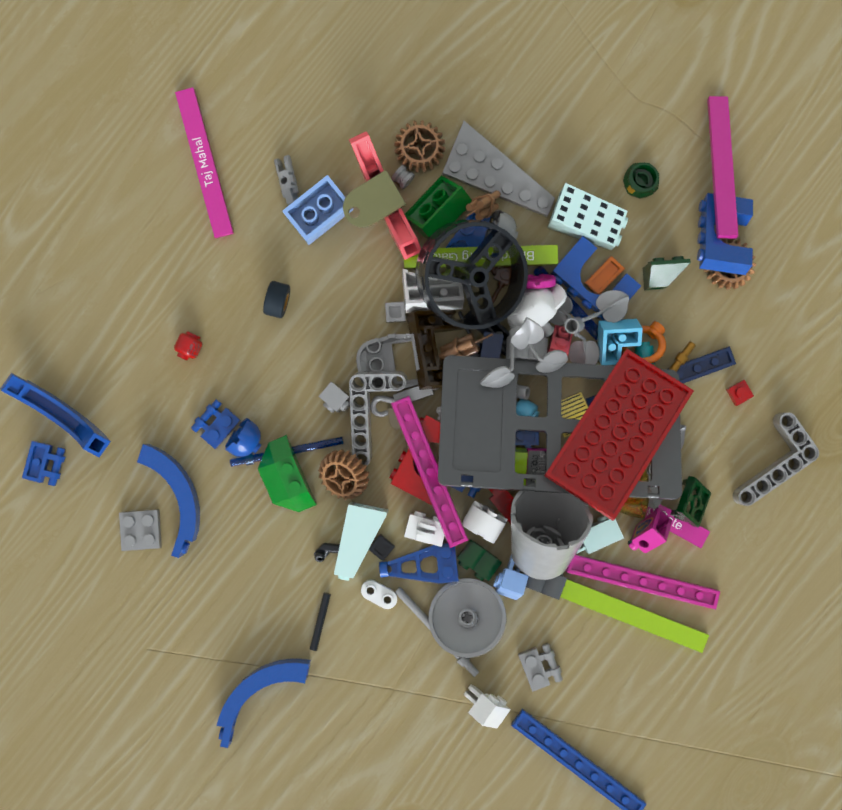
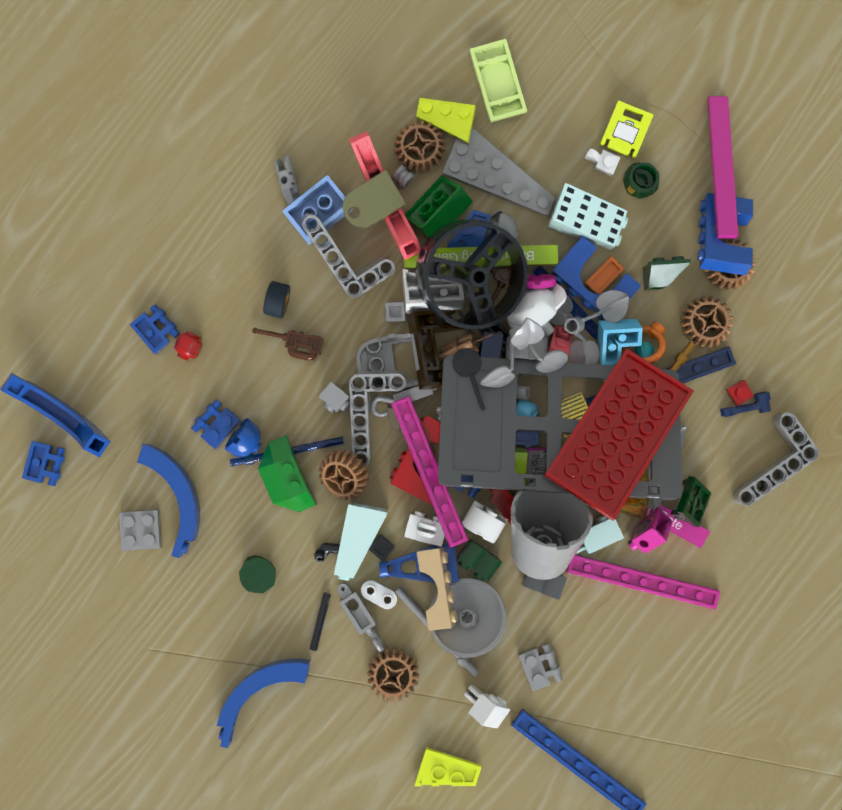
dark pink tile [175,87,234,238] -> none
medium nougat piece [466,190,501,220] -> none
light blue brick [493,554,529,600] -> none
lime tile [560,579,709,653] -> none
none -> blue plate [130,304,180,354]
none -> dark green hat [239,555,276,594]
none -> reddish brown piece [252,328,324,361]
none -> light grey beam [301,213,395,298]
none -> light grey piece [337,583,385,653]
none -> medium nougat gear [367,648,419,702]
none -> neon yellow wing [414,747,482,786]
none -> neon yellow wing [416,98,476,144]
none -> tan arch [417,547,458,631]
none -> black piece [452,348,485,410]
none -> yellowish green slope [469,39,527,123]
none -> white plate [585,148,621,176]
none -> neon yellow container [600,100,653,159]
none -> medium nougat gear [680,296,734,348]
none -> dark blue brick [720,391,771,417]

